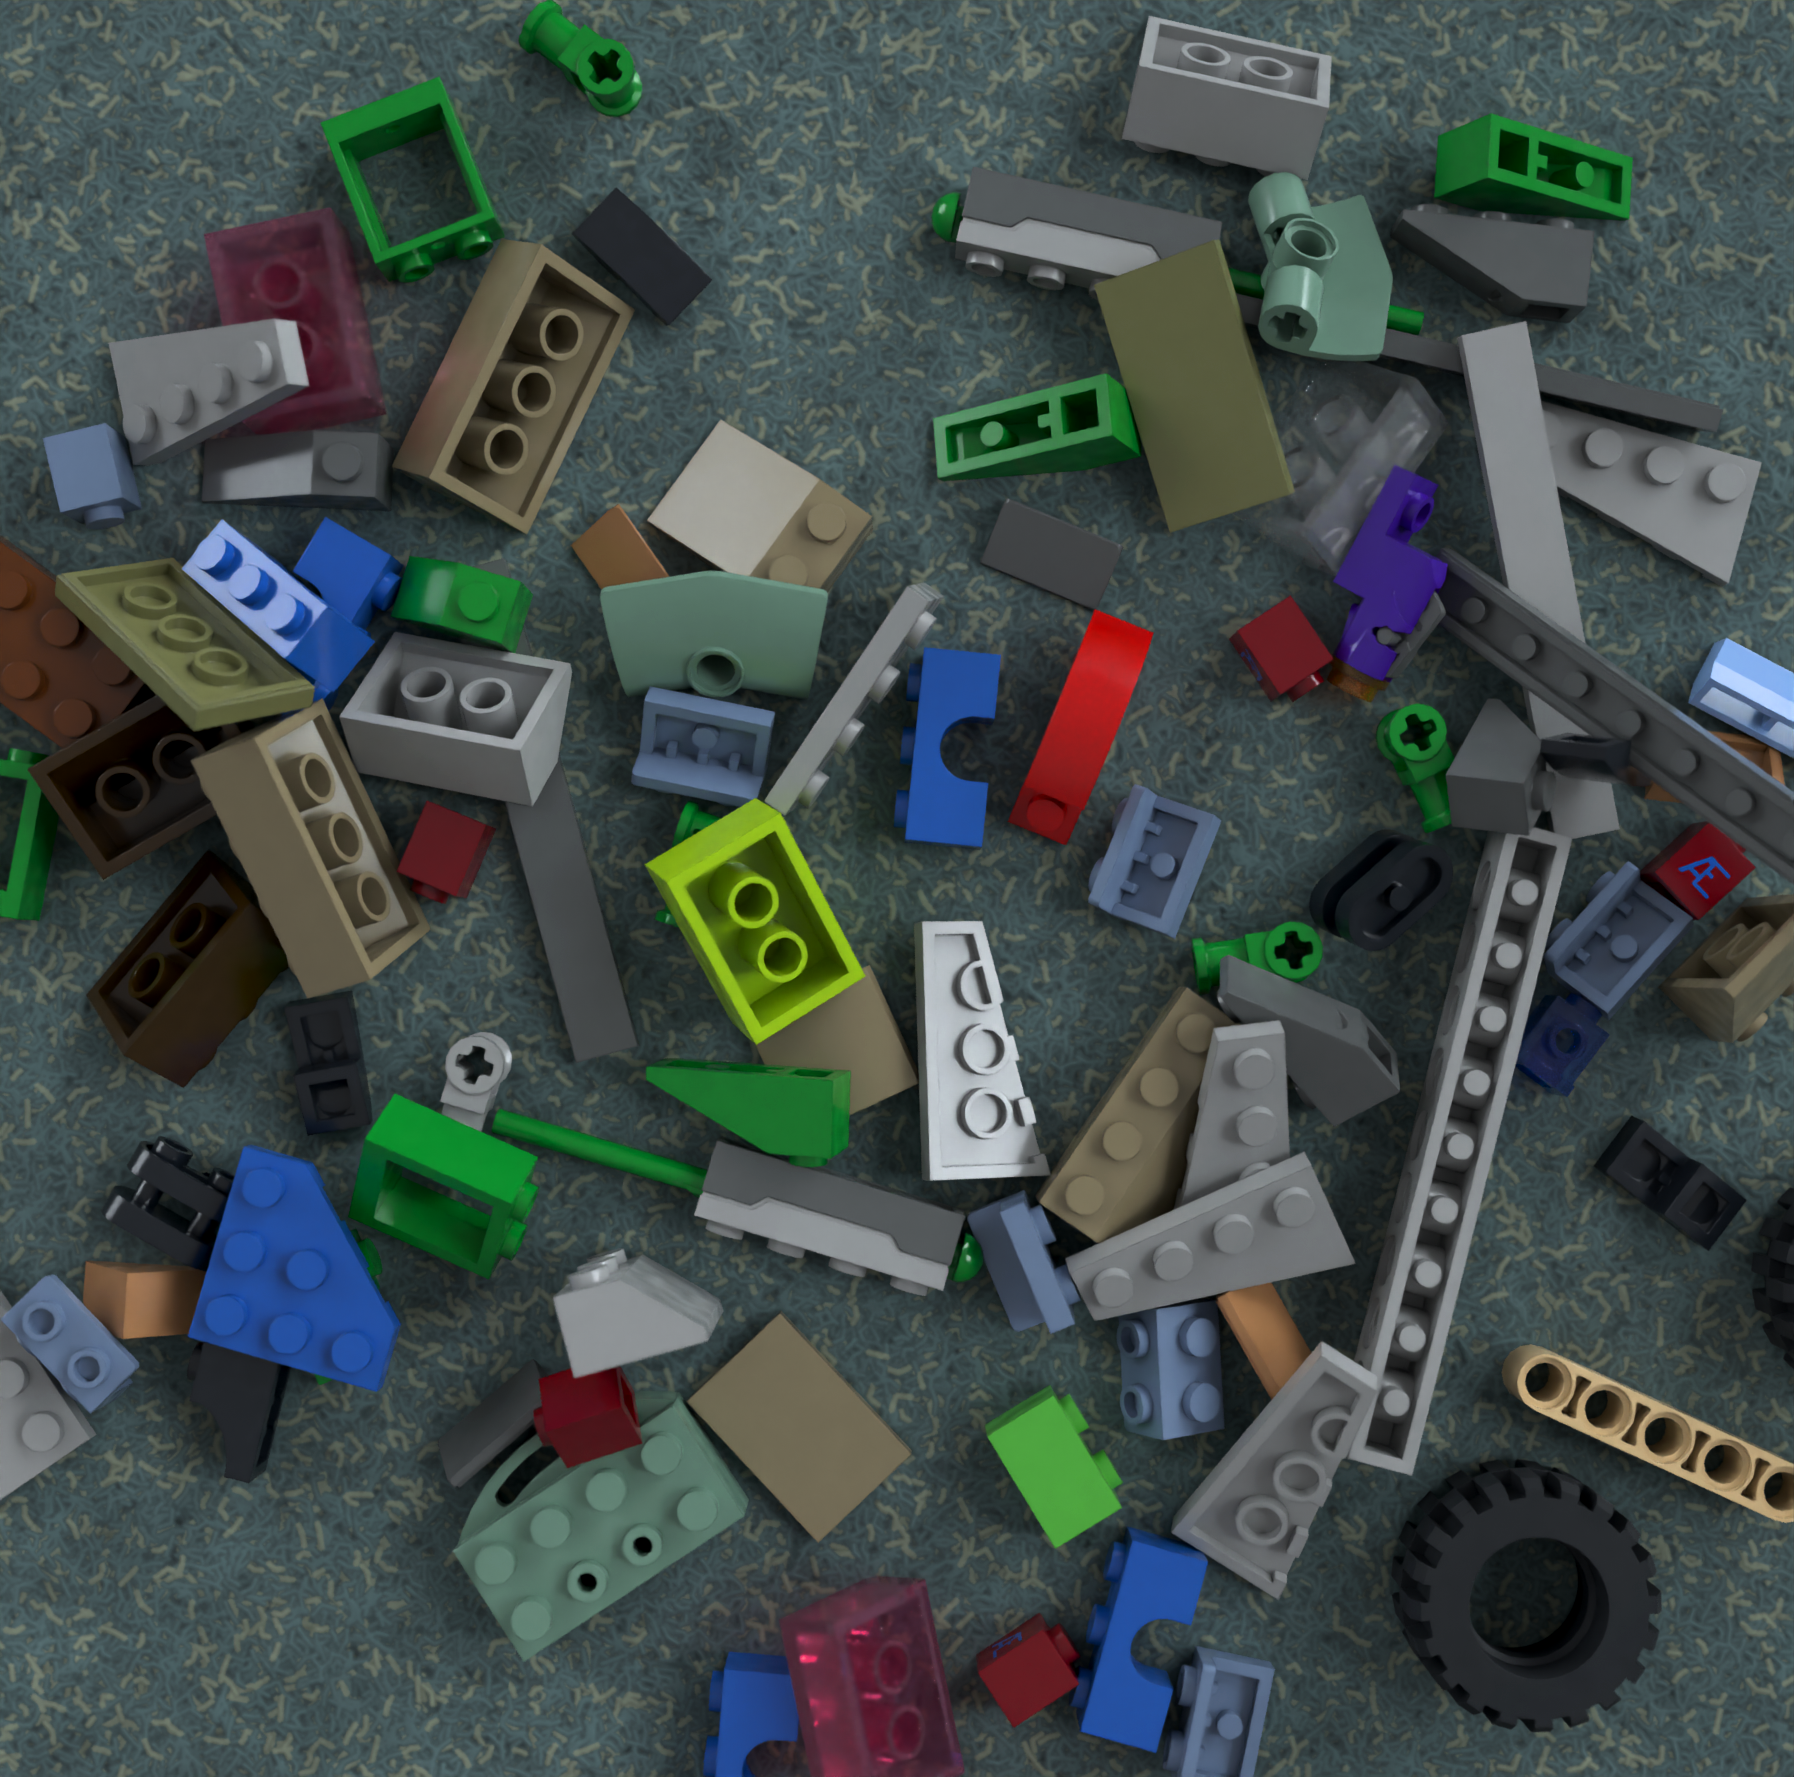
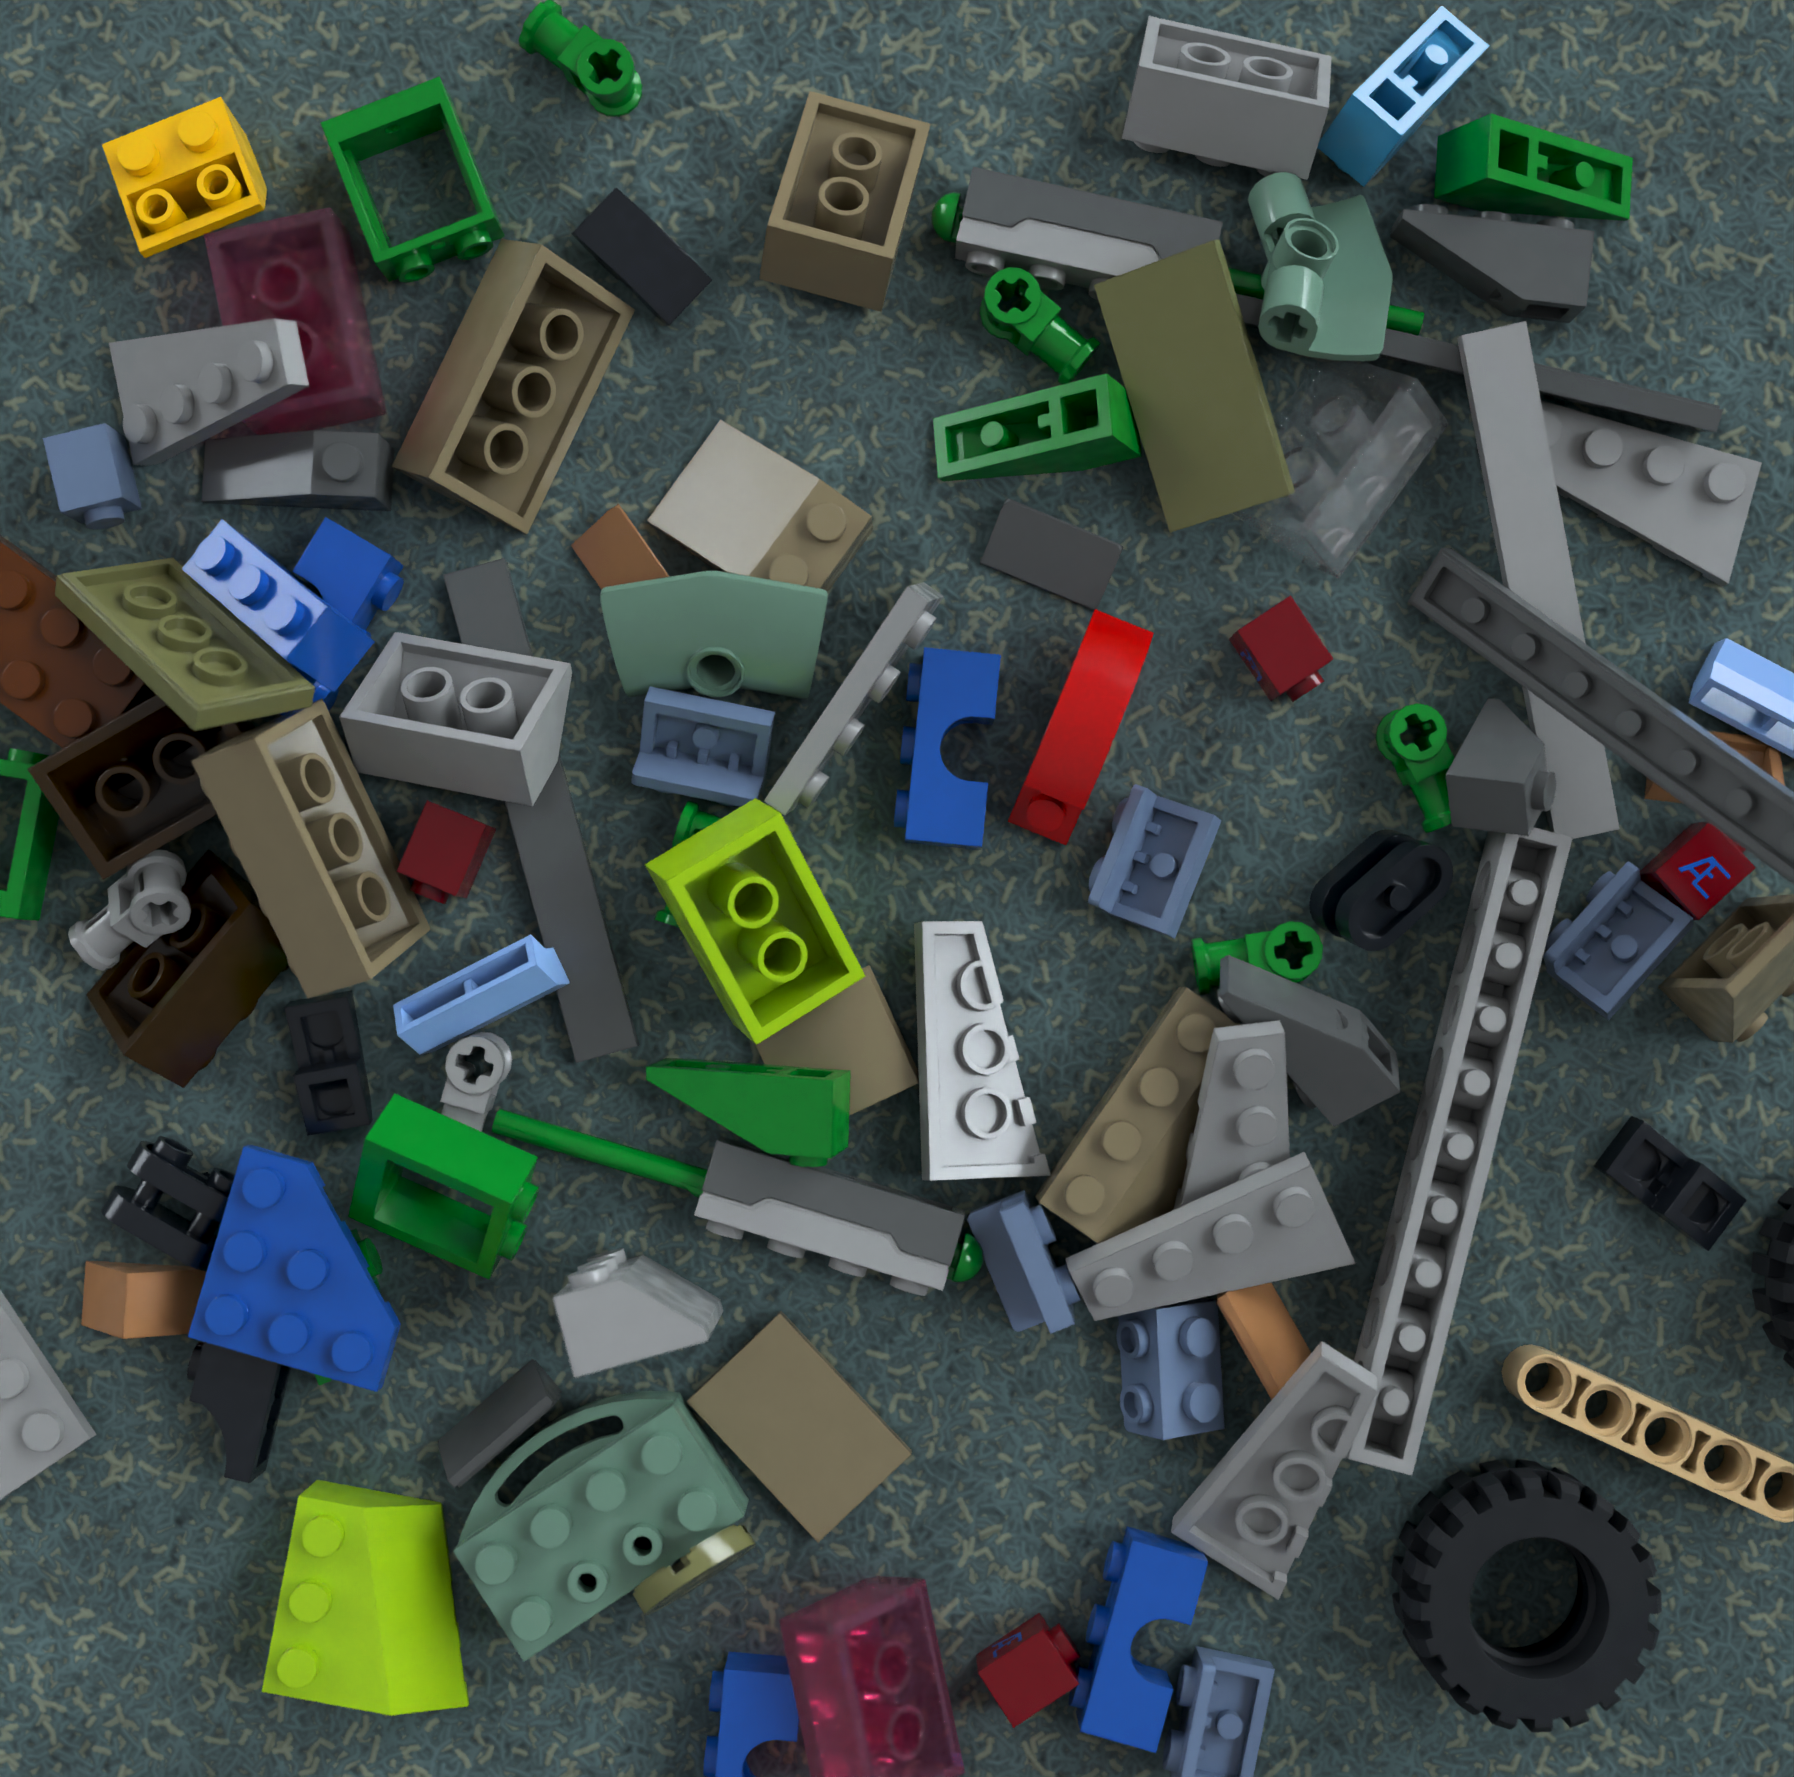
sand blue bracket [0,1274,139,1413] -> none
green slope [391,556,533,653] -> none
dark red brick [533,1366,642,1469] -> none
bright green brick [985,1385,1123,1549] -> none
dark purple plate [1327,465,1448,702] -> none
clear blue brick [1515,993,1610,1097] -> none
black slope [1540,733,1651,787] -> none
none -> light grey connector [68,850,191,971]
none -> yellow slope [102,97,267,258]
none -> lime wedge [262,1480,469,1716]
none -> light blue piece [393,934,570,1055]
none -> olive tile [633,1524,756,1616]
none -> dark tan slope [759,91,931,312]
none -> green connector [979,267,1101,385]
none -> dark azure slope [1317,6,1489,187]

